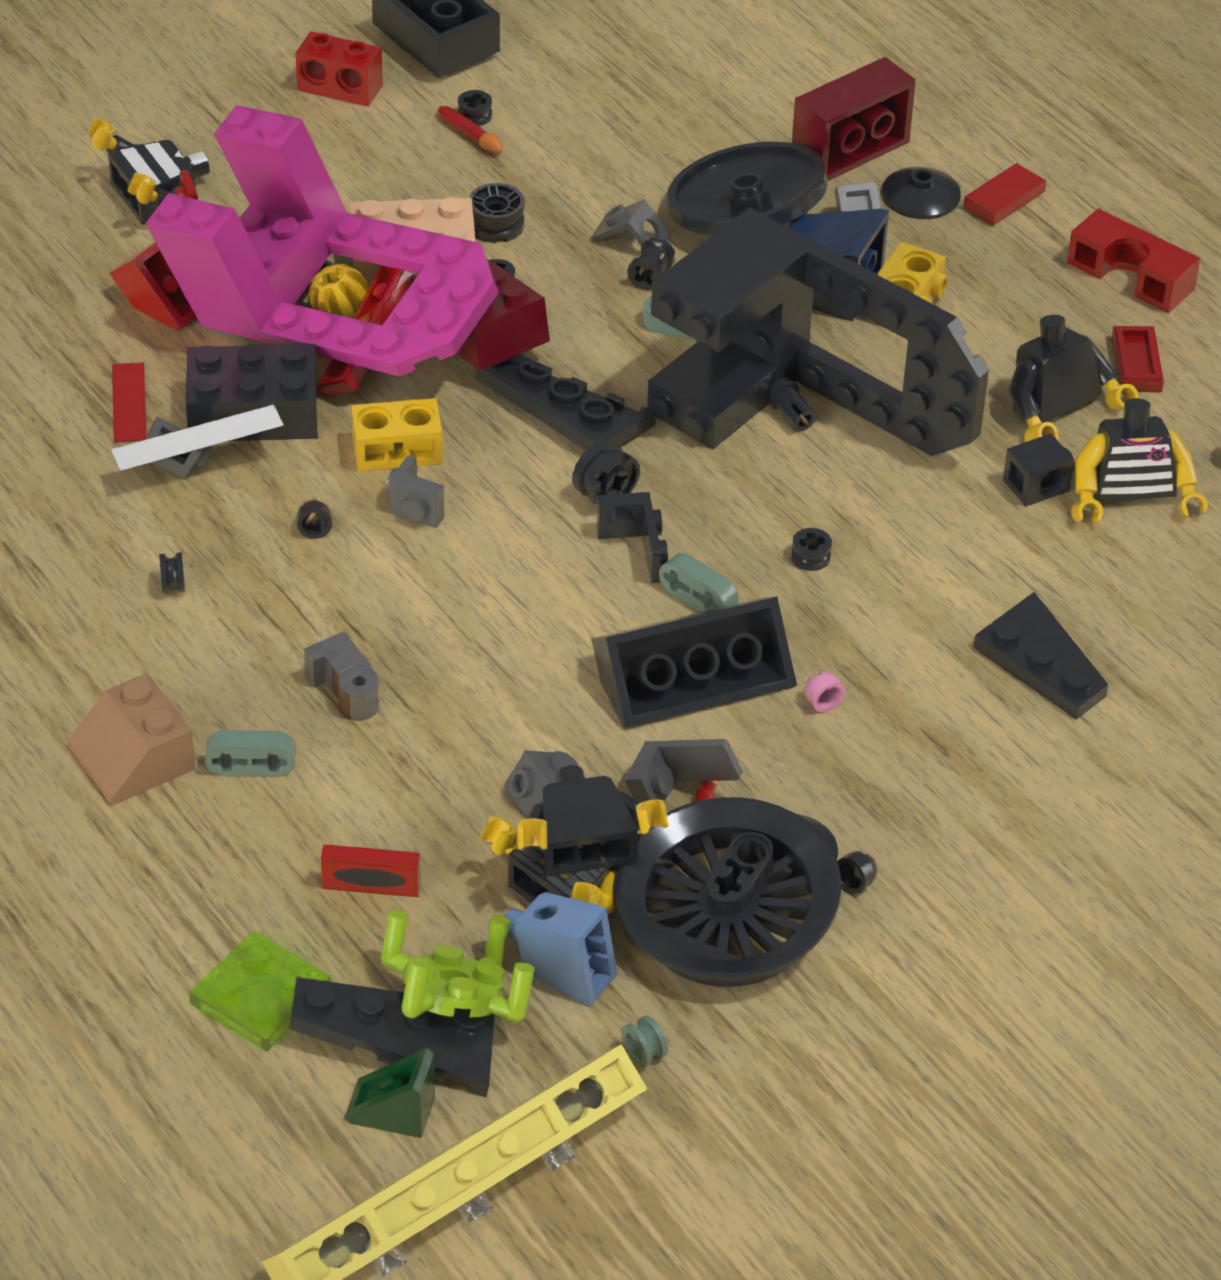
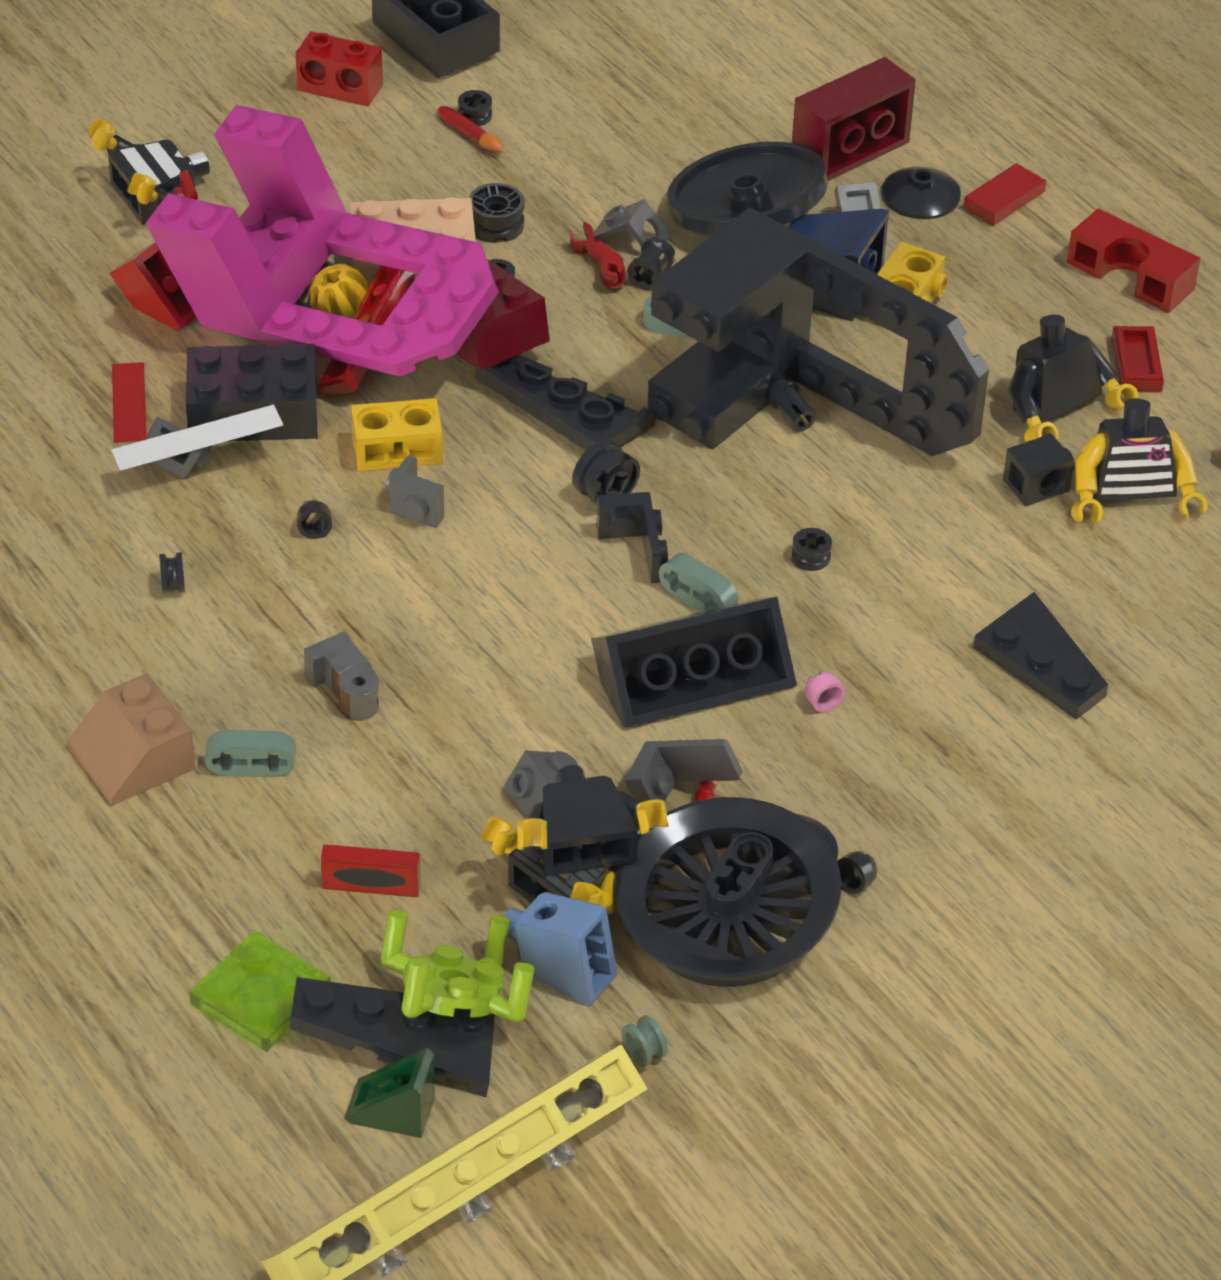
none -> red arm [569,222,627,289]

